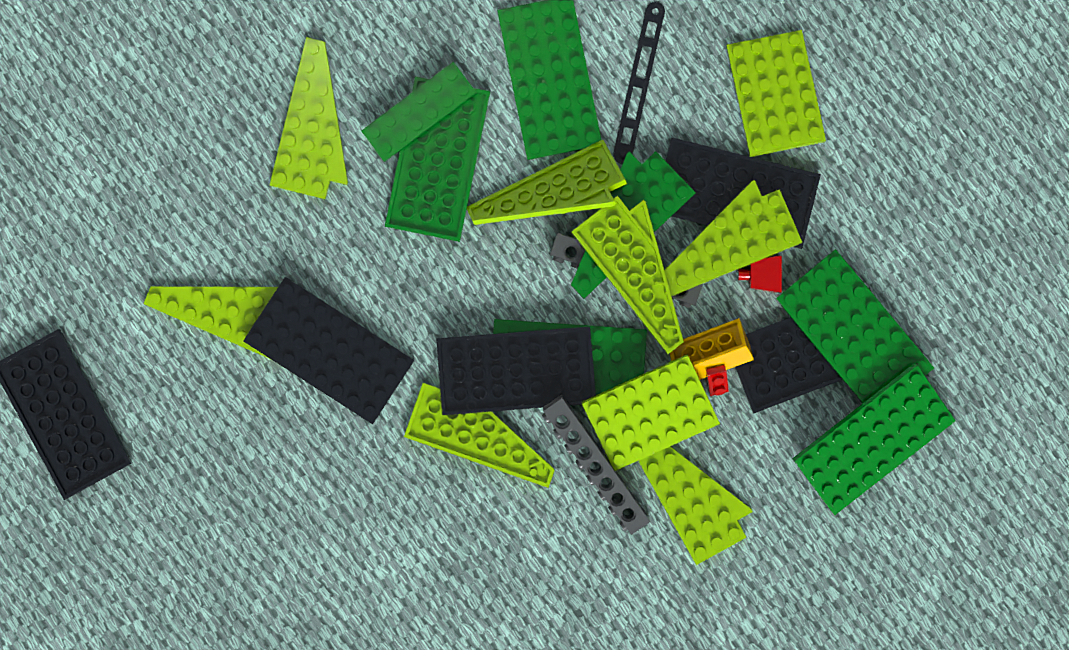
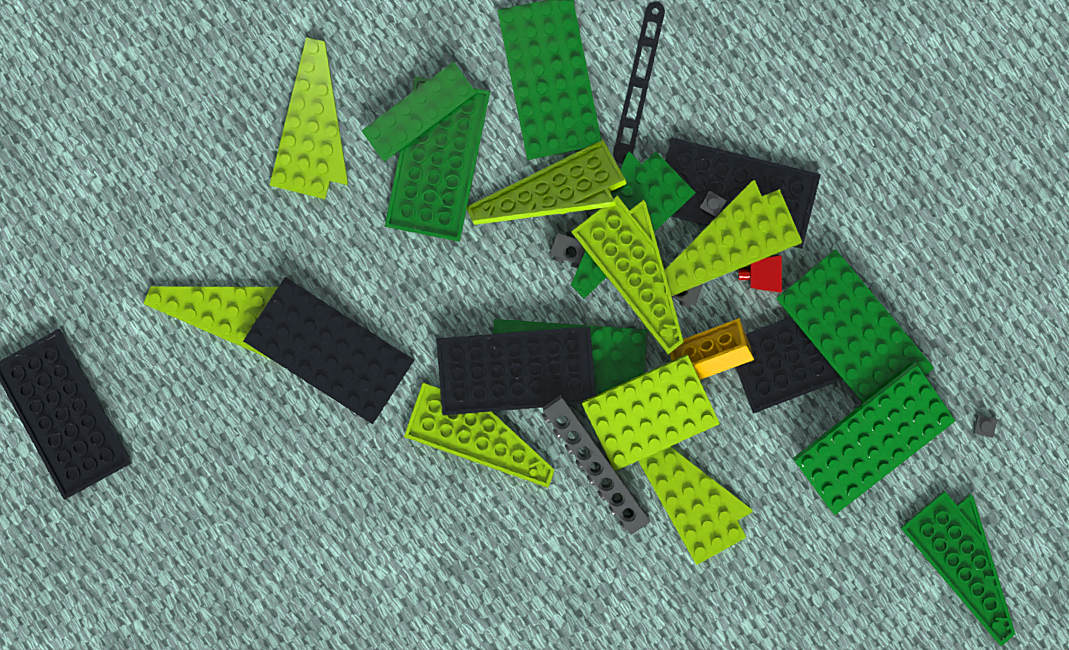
red plate [706,365,729,396] -> none
lime plate [726,30,826,157] -> none
none -> dark grey plate [700,191,726,217]
none -> green wing [900,491,1016,646]
none -> dark grey plate [973,415,998,438]

